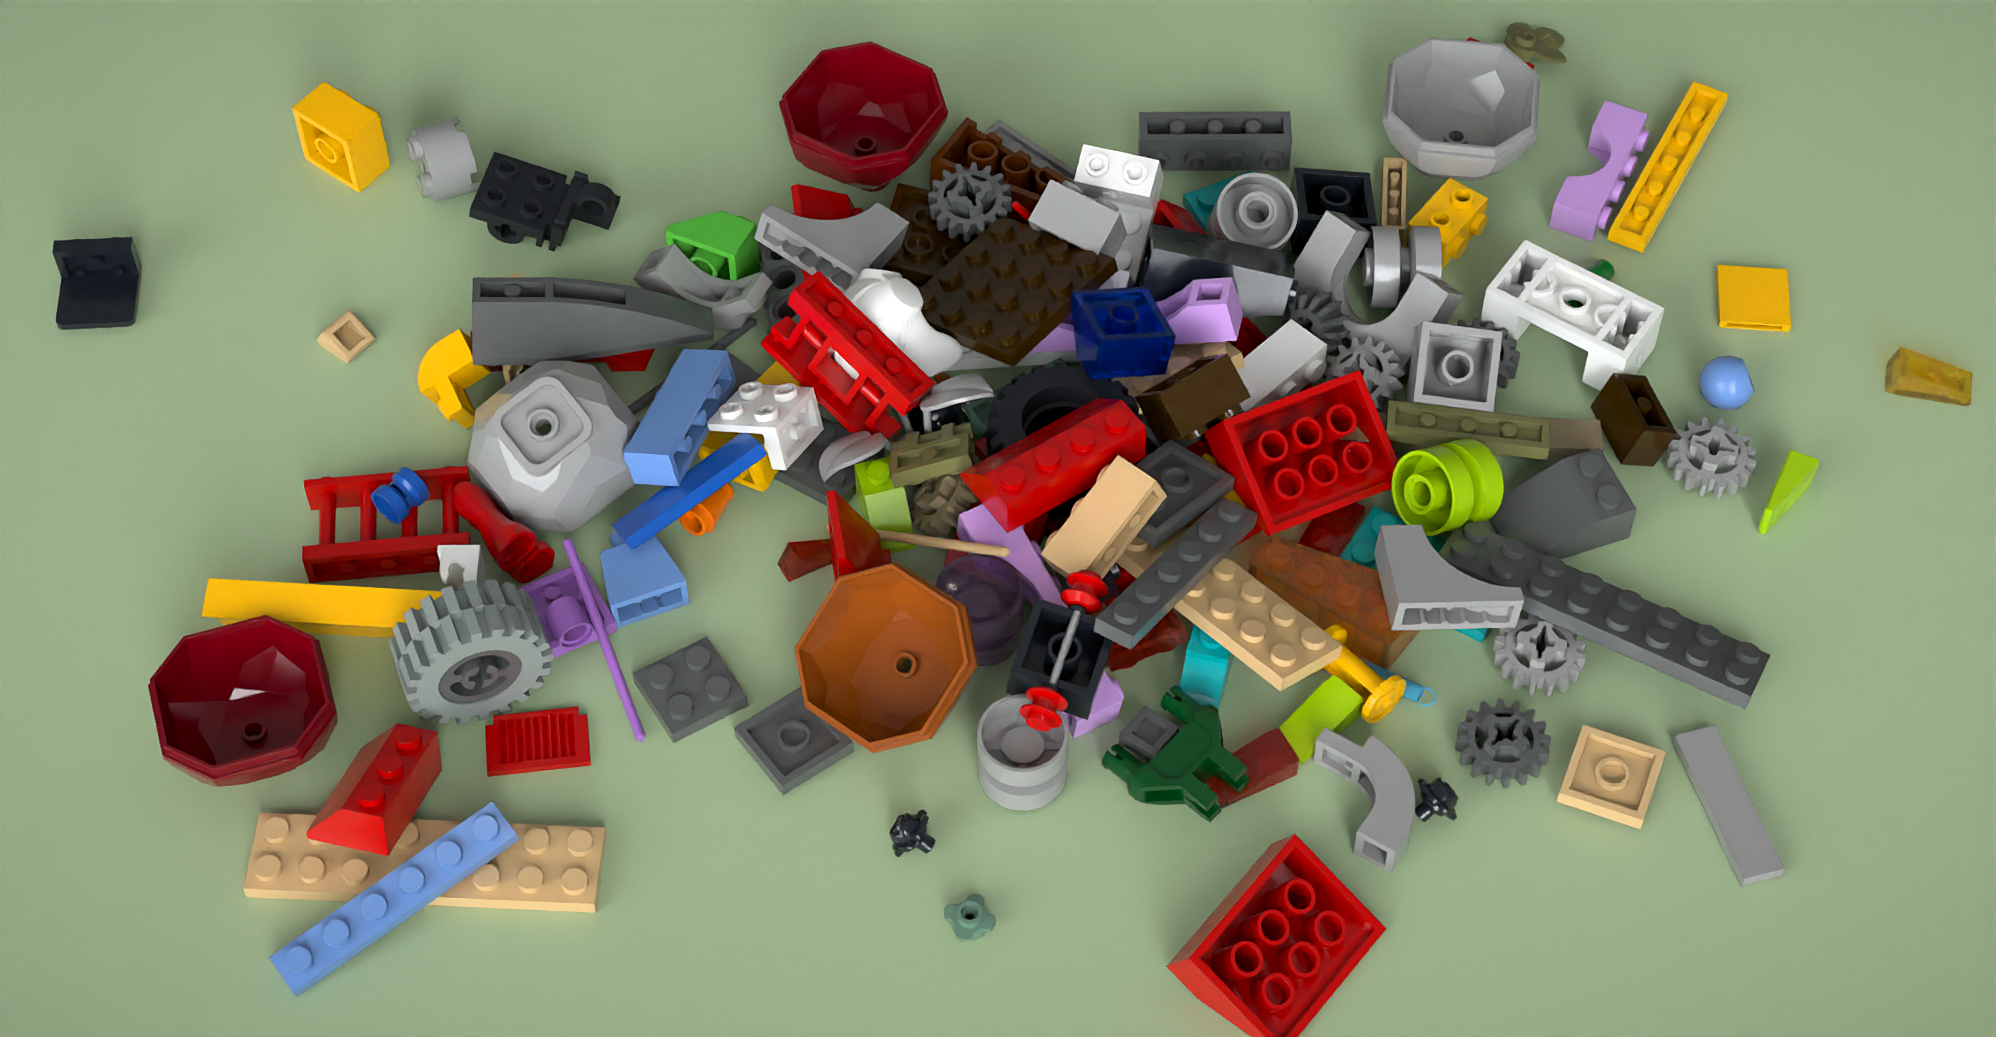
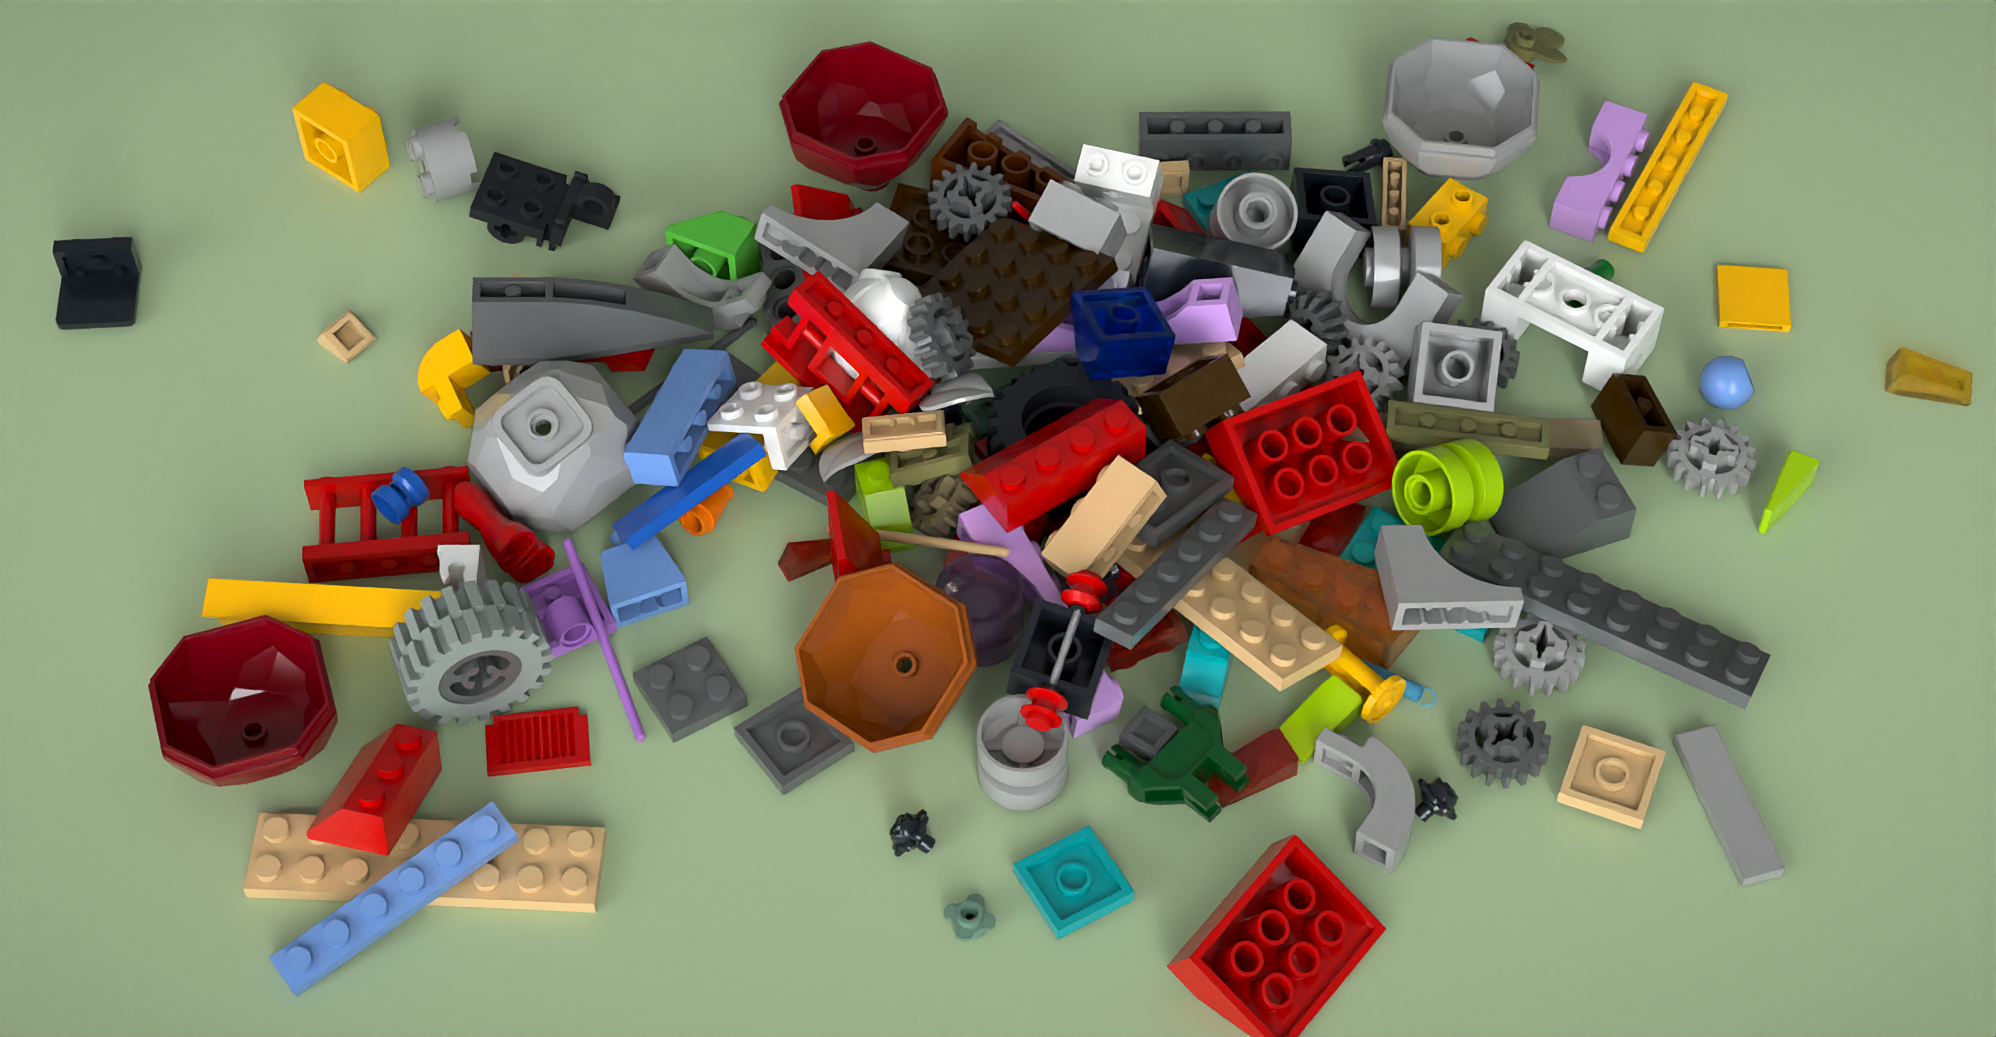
none -> yellow tile [795,384,855,455]
none -> tan plate [862,410,947,454]
none -> dark grey gear [907,293,976,383]
none -> teal plate [1013,826,1135,939]
none -> tan tile [1159,160,1189,197]
none -> black pin [1342,138,1393,172]

